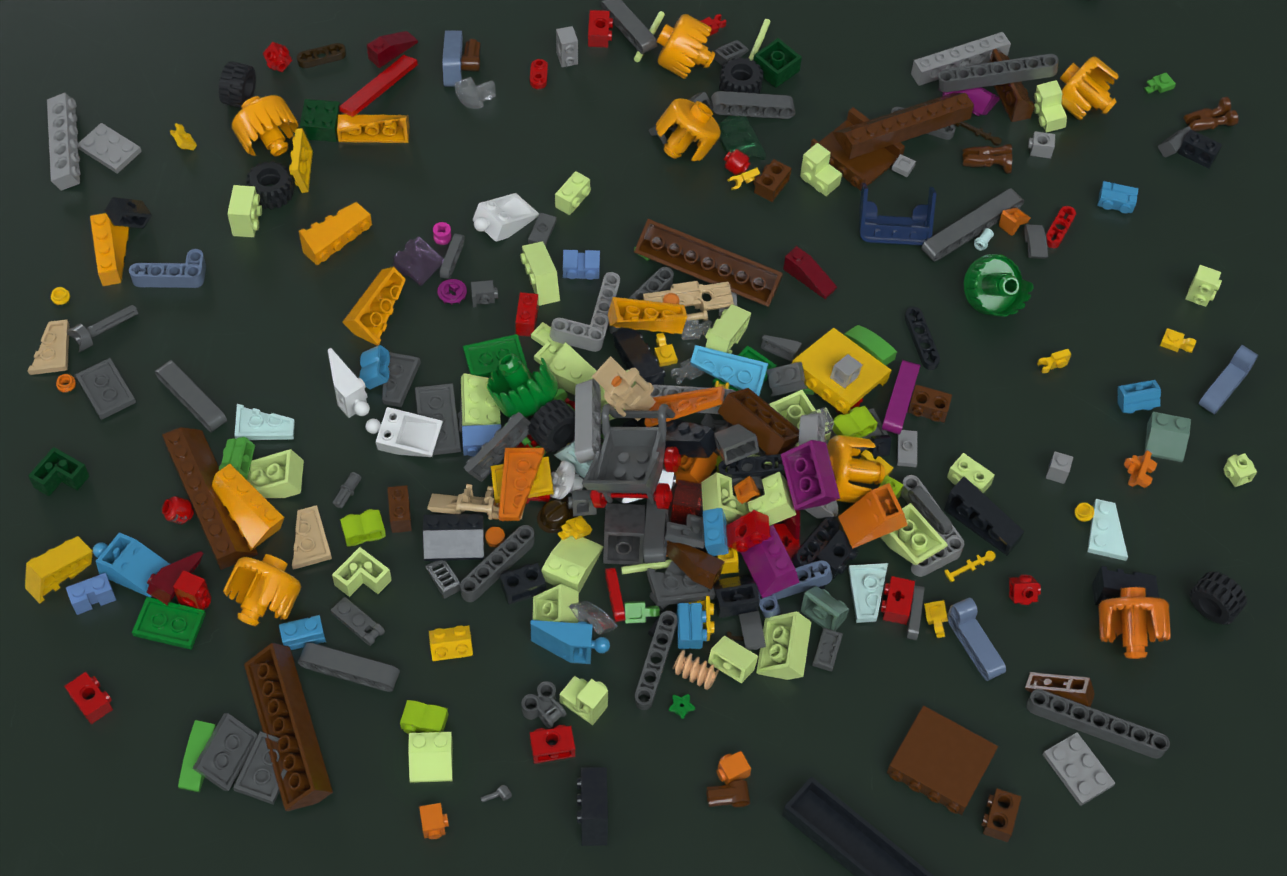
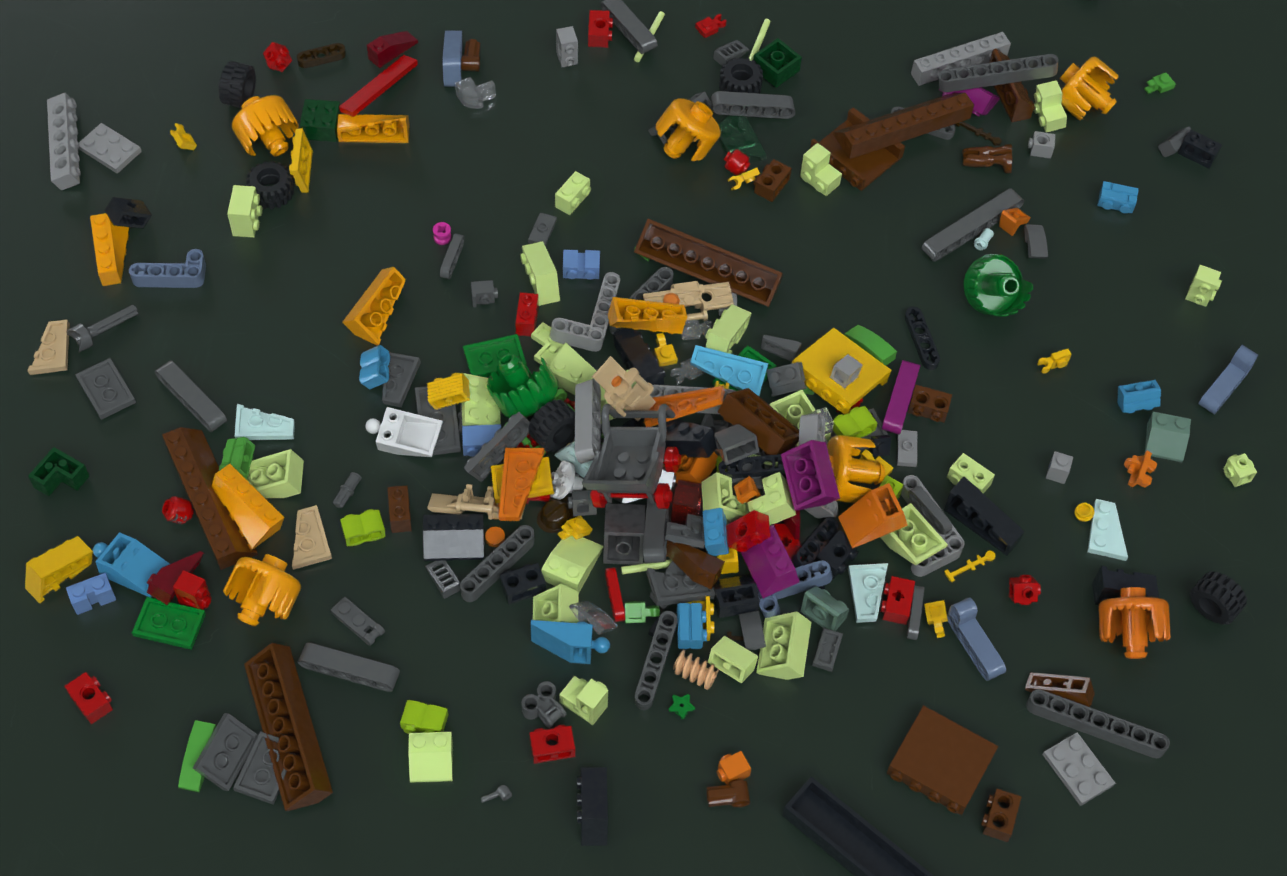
yellow plate [51,287,70,305] -> none
orange plate [56,374,76,392] -> none
dark azure brick [279,615,326,650] -> none
light orange wedge [299,202,372,265] -> none
white slope [328,348,370,418] -> none
yellowish green brick [332,547,392,597] -> none
clear purple plate [392,236,444,286] -> none
orange brick [420,803,449,839] -> none
yellow bracket [429,626,473,661] -> none
magenta gear [437,279,467,305] -> none
white slope [473,193,539,242] -> none
red plate [530,59,548,89] -> none
light orange piece [656,14,715,79] -> none
dark red slope [783,246,837,299] -> none
dark blue windscreen [860,183,937,245] -> none
light grey plate [892,154,916,177] -> none
red beam [1046,206,1076,248] -> none
yellow plate [1160,328,1196,353] -> none
reddish brown piece [1184,97,1238,131] -> none
none -> yellow brick [427,373,470,410]

